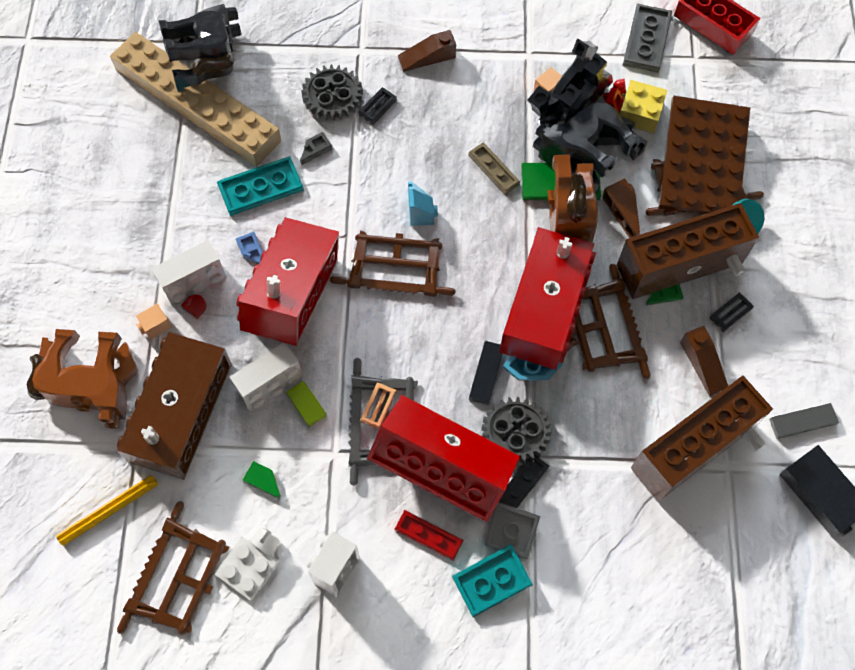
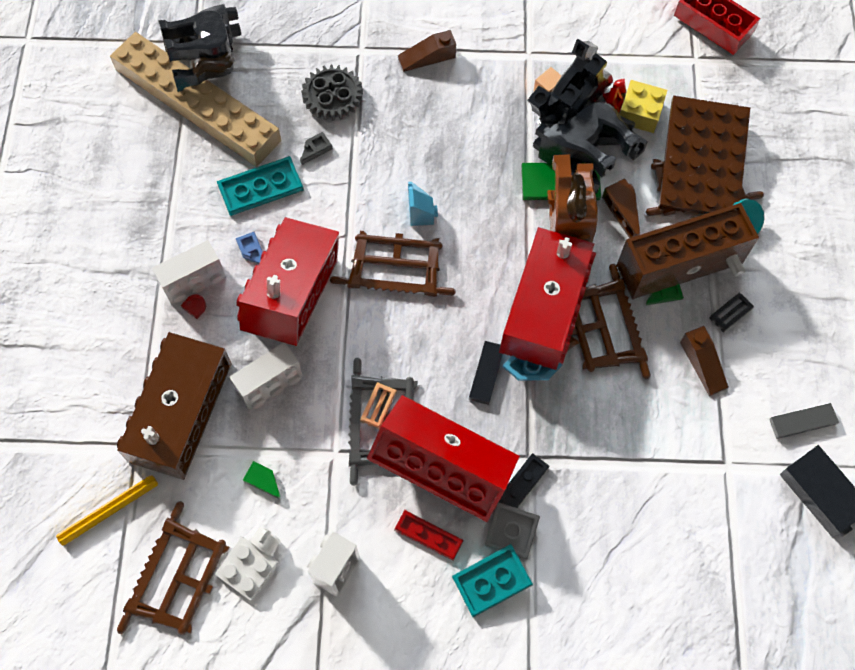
dark orange piece [26,329,138,429] -> none
light nougat brick [136,303,172,340] -> none
lime tile [286,381,327,428] -> none
black tile [358,87,397,125] -> none
dark tan tile [468,142,520,195] -> none
dark grey gear [481,397,552,464] -> none
dark grey tile [622,3,672,73] -> none
reddish brown piece [630,375,773,502] -> none

